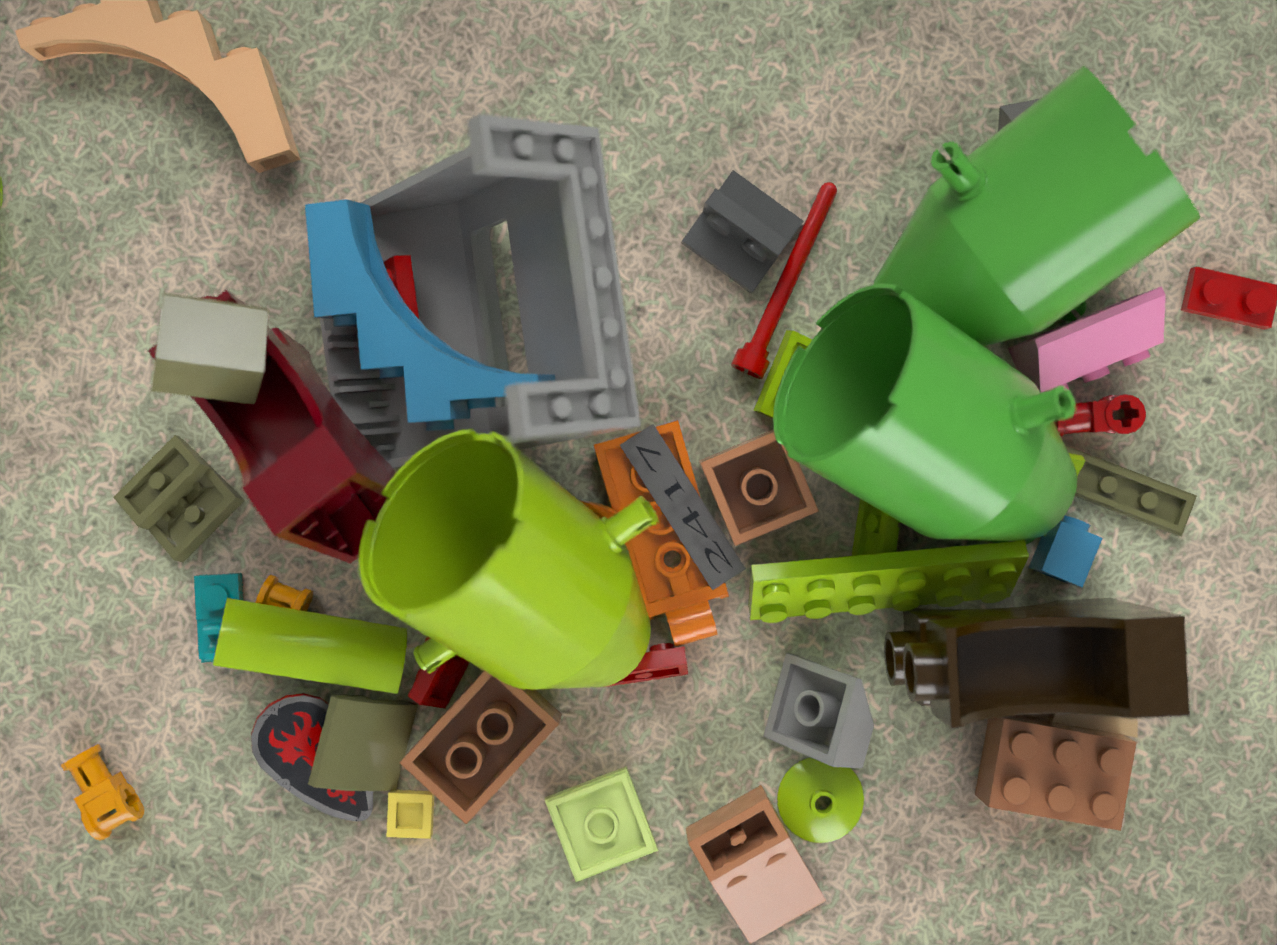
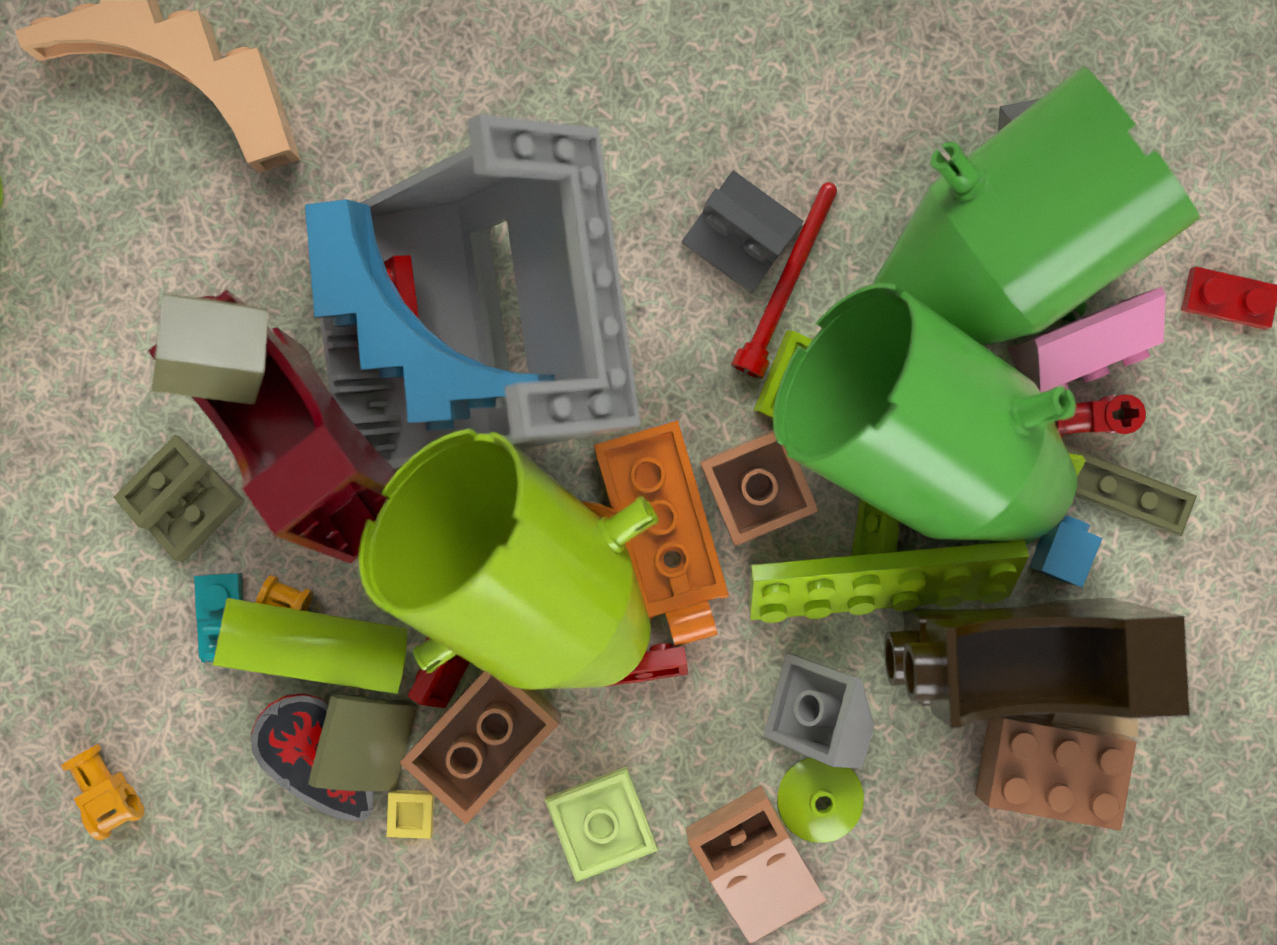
flat silver sticker [620,424,746,590] -> none

